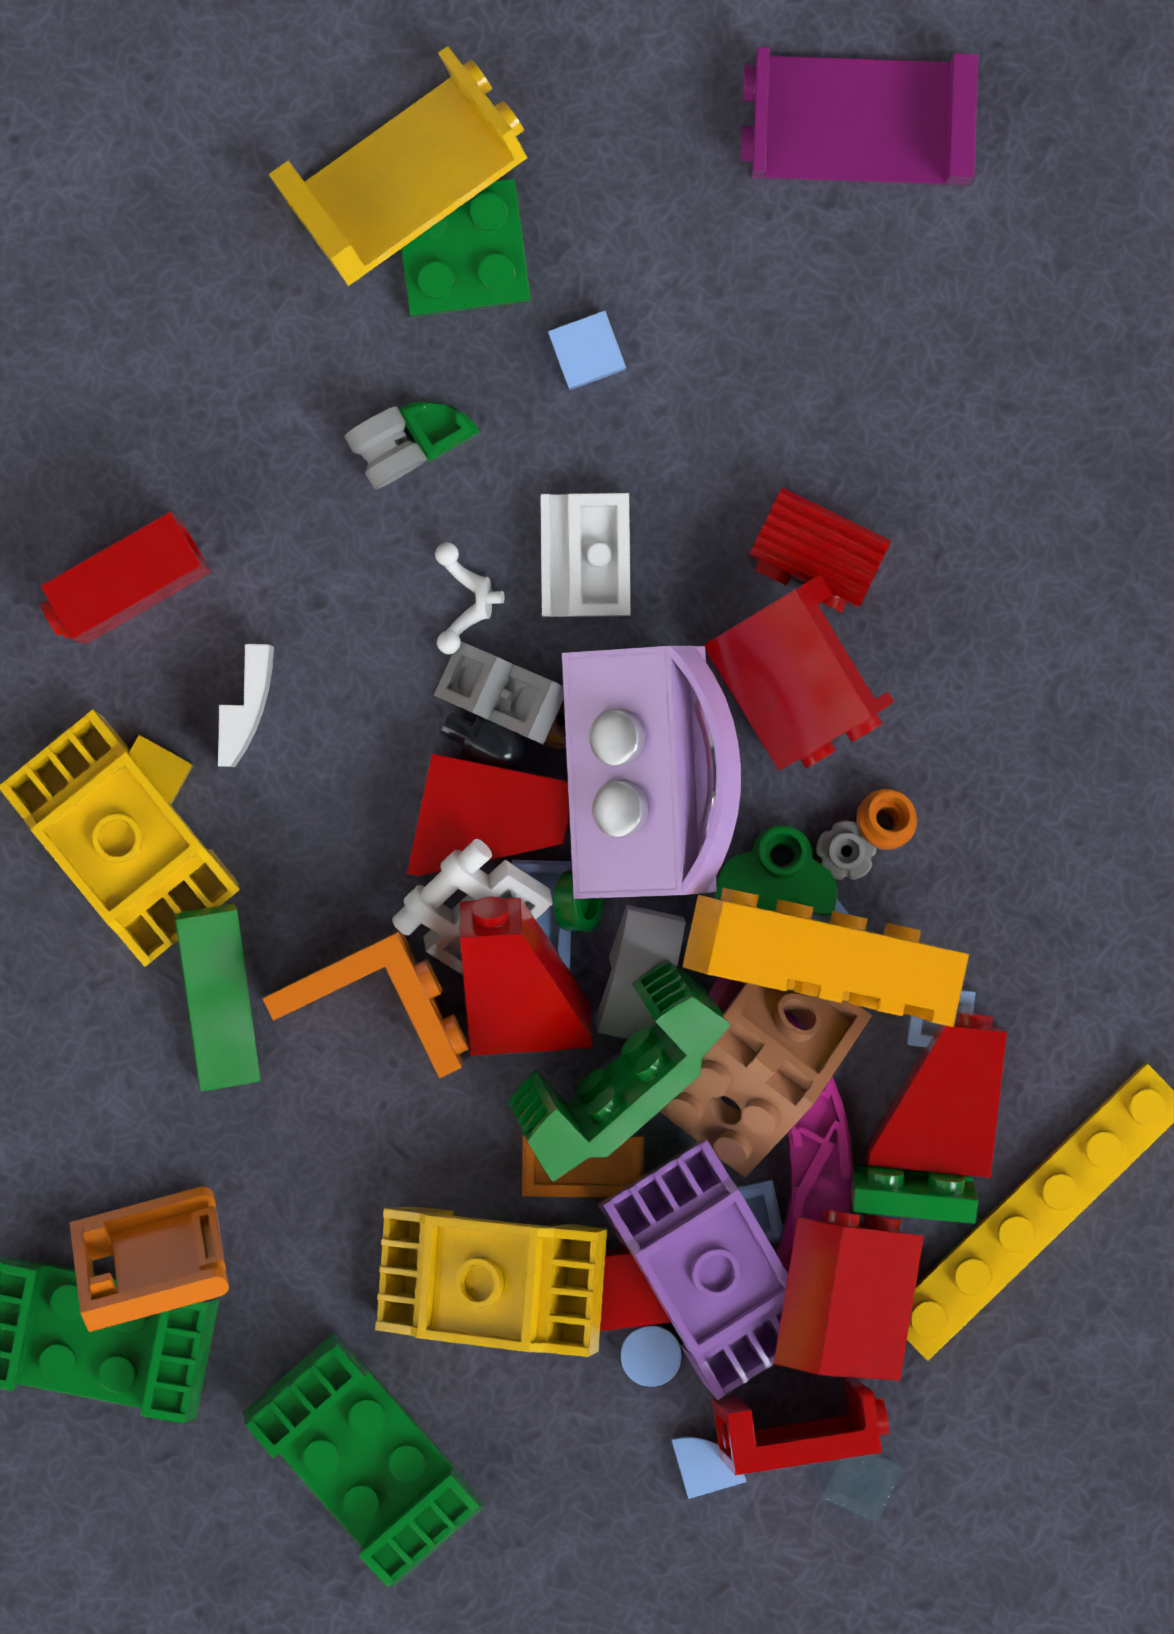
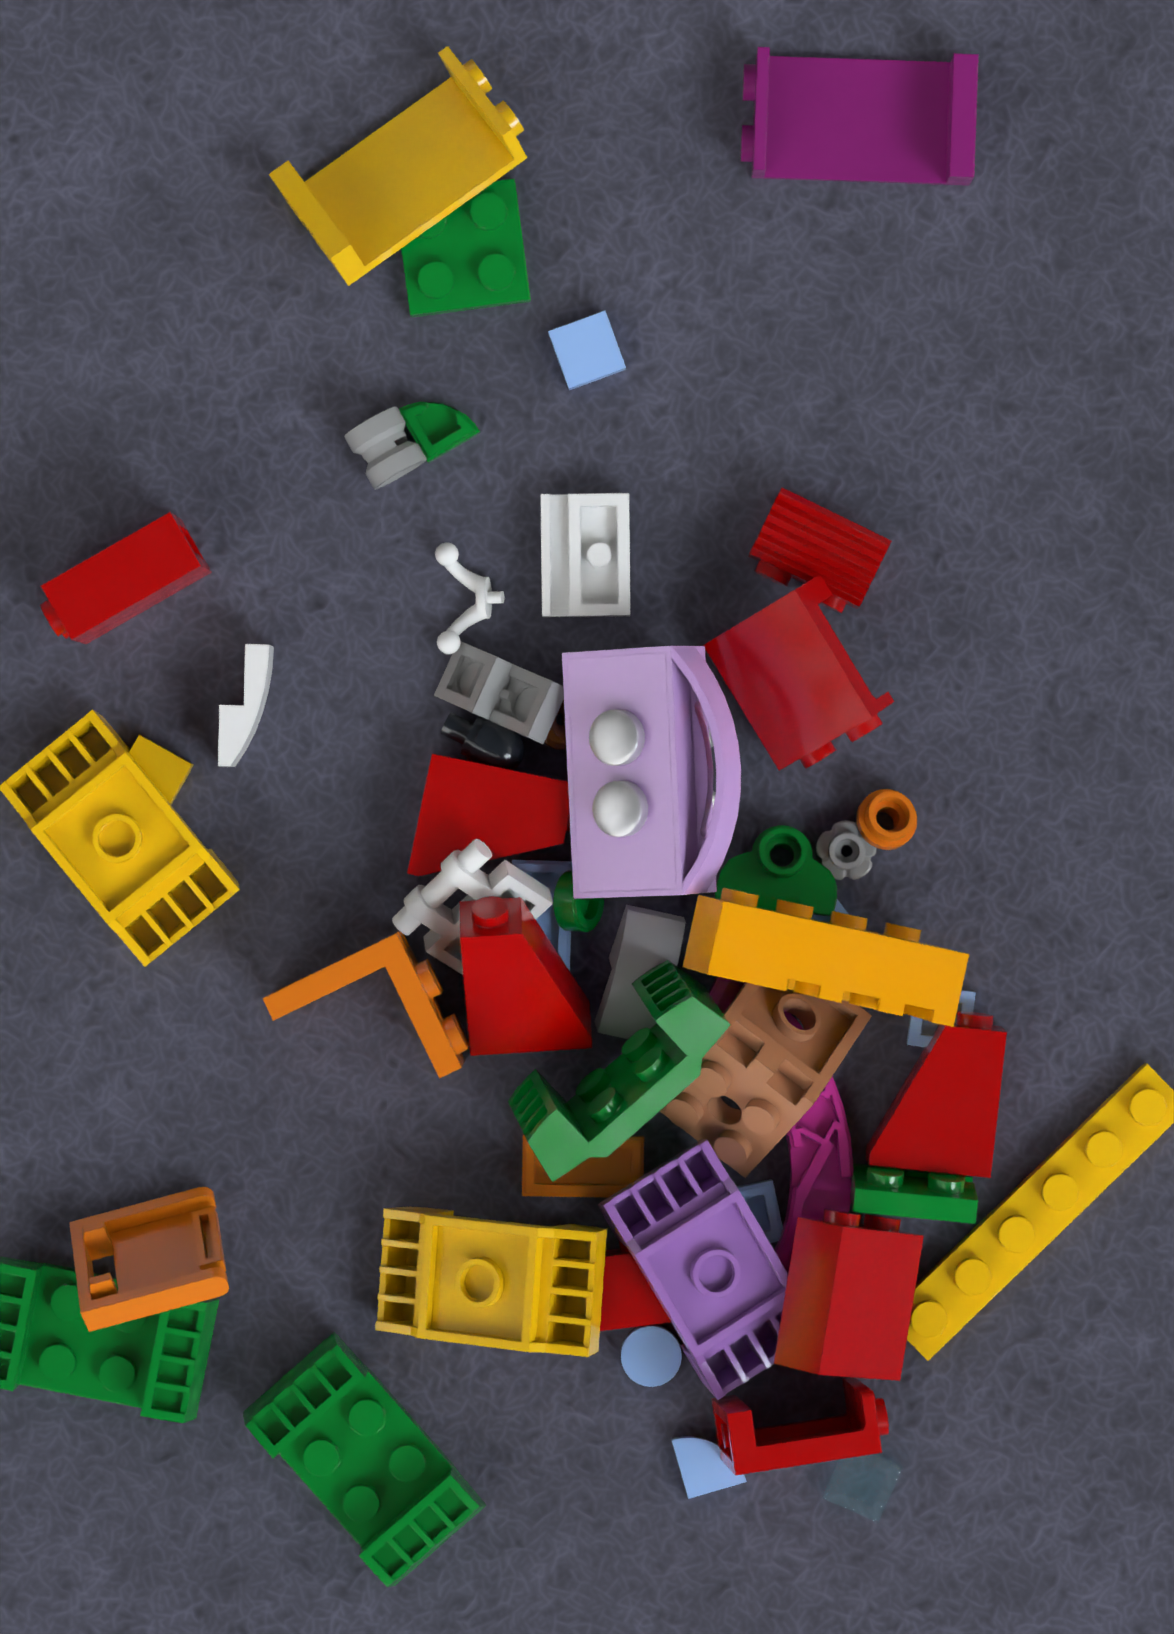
green tile [174,903,261,1092] -> none

